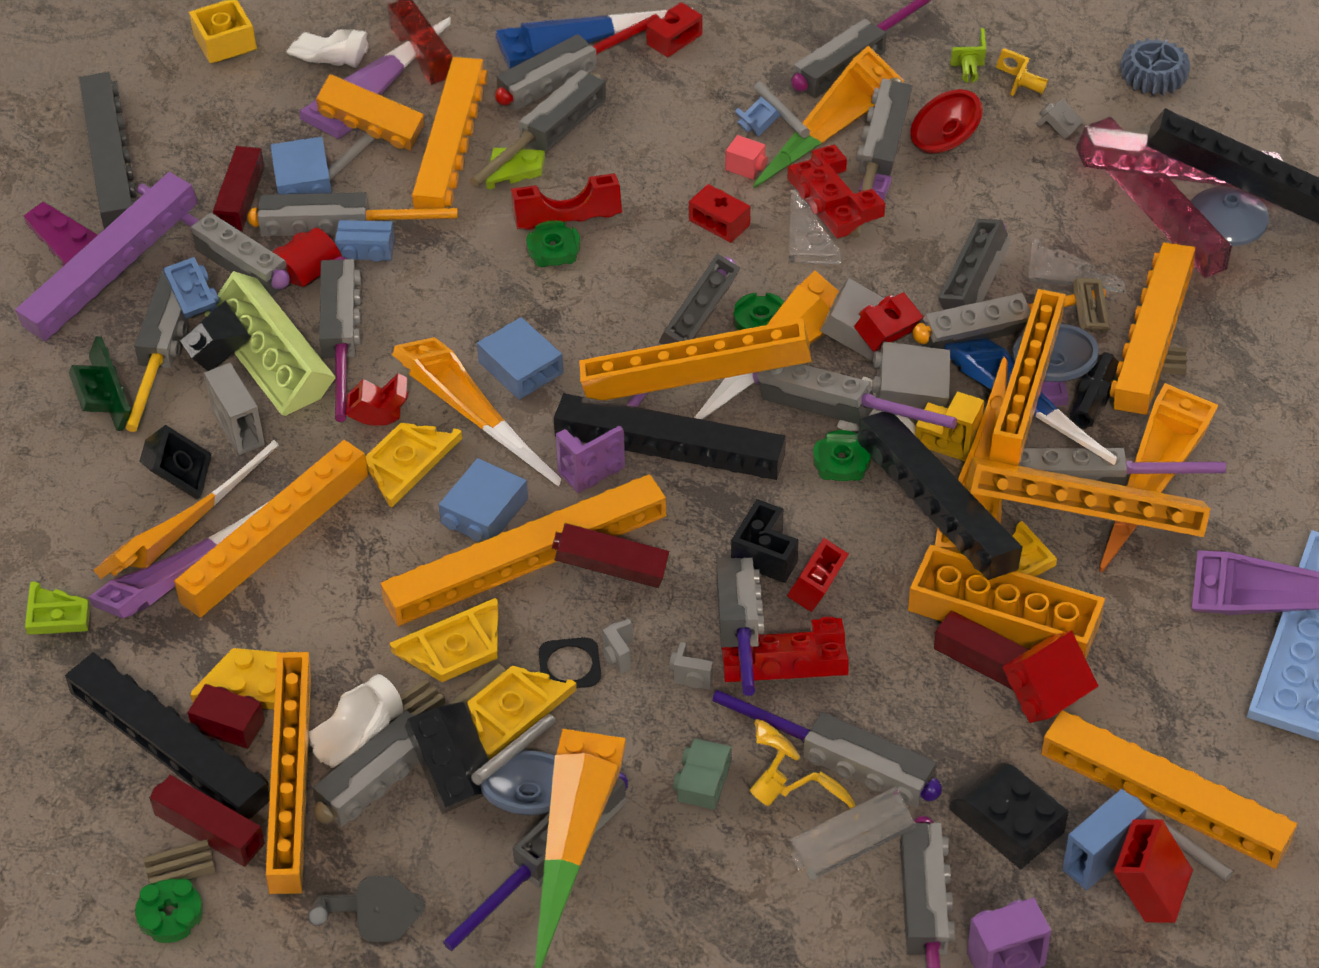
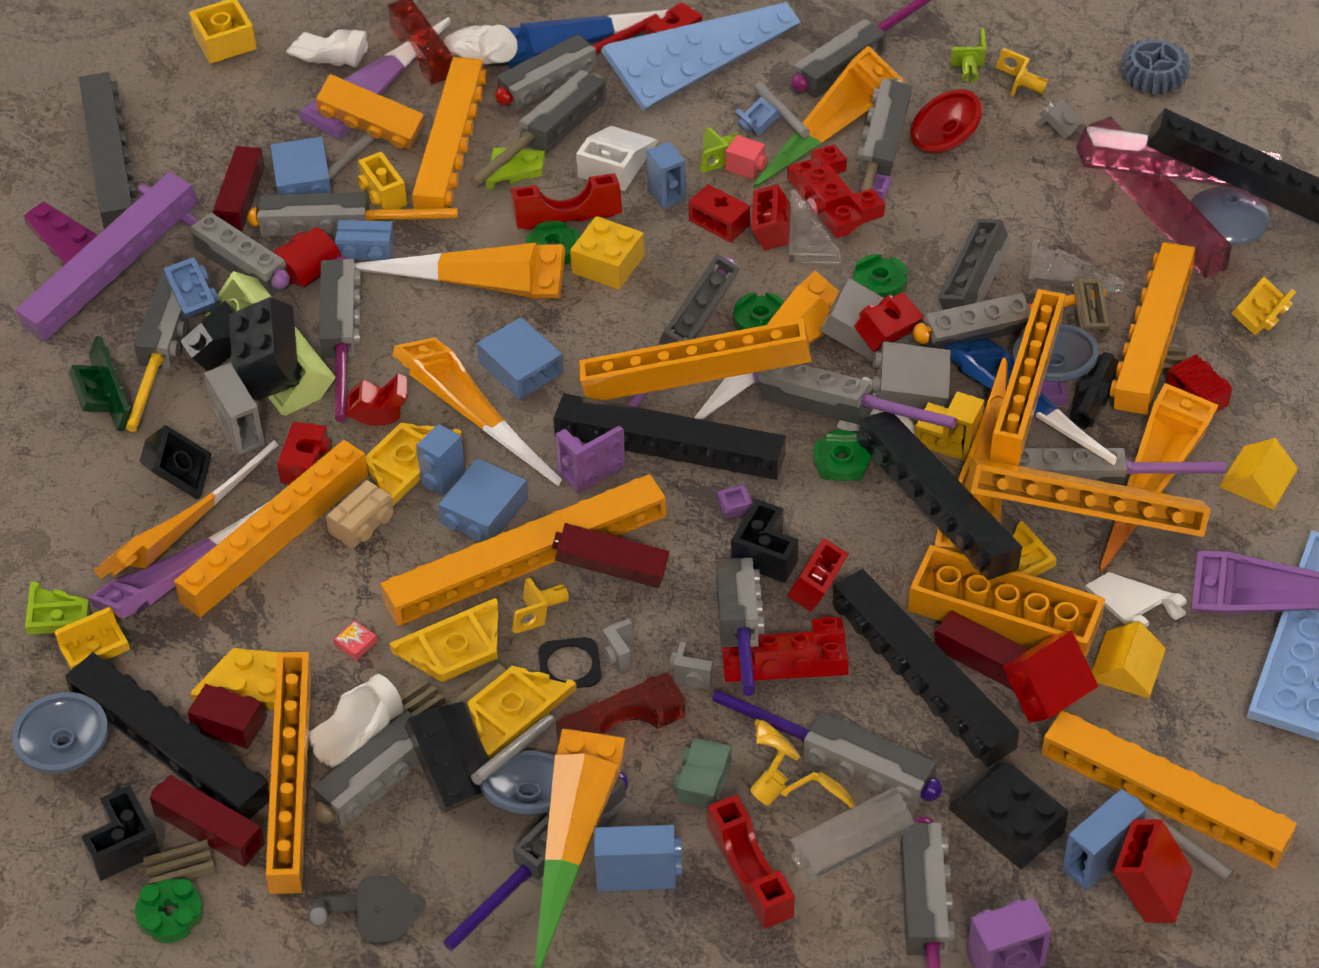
none -> sand blue dish [12,692,108,774]
none -> yellow bracket [54,607,130,670]
none -> black brick [81,785,161,881]
none -> black brick [228,297,299,401]
none -> red brick [277,422,332,484]
none -> tan brick [326,480,394,549]
none -> coral tile [334,620,378,661]
none -> light orange plate [355,243,566,299]
none -> yellow brick [357,151,408,210]
none -> medium blue brick [416,424,465,496]
none -> white hair [439,25,517,64]
none -> yellow bracket [512,578,569,634]
none -> clear red arch [556,672,686,742]
none -> yellow brick [570,216,645,290]
none -> white slope [576,126,658,191]
none -> medium blue brick [594,825,682,892]
none -> light blue wing [601,2,800,111]
none -> medium blue brick [647,142,686,208]
none -> lime bracket [700,127,742,173]
none -> red arch [708,794,795,929]
none -> medium lavender tile [717,485,753,519]
none -> red brick [751,184,791,250]
none -> black brick [832,569,1020,767]
none -> green plate [853,254,907,298]
none -> white flag [1085,572,1187,627]
none -> yellow slope [1092,621,1166,699]
none -> red brick [1166,354,1232,412]
none -> yellow slope [1220,438,1298,510]
none -> yellow bracket [1231,277,1296,336]

